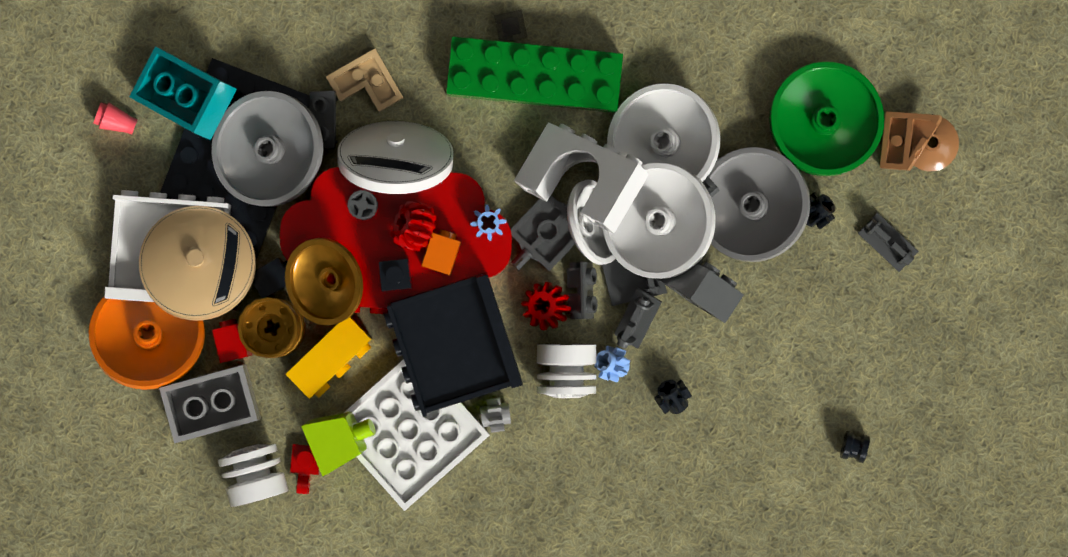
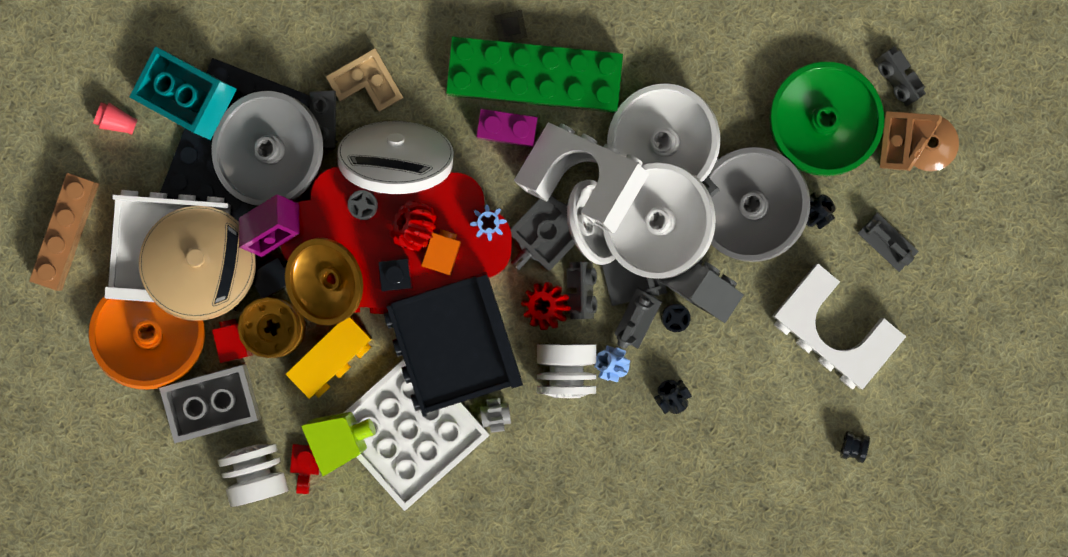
none -> medium nougat brick [29,173,99,291]
none -> magenta brick [239,194,300,257]
none -> magenta brick [477,109,538,148]
none -> black wheel [661,304,691,332]
none -> white arch [772,264,906,390]
none -> dark grey hinge [875,46,926,106]

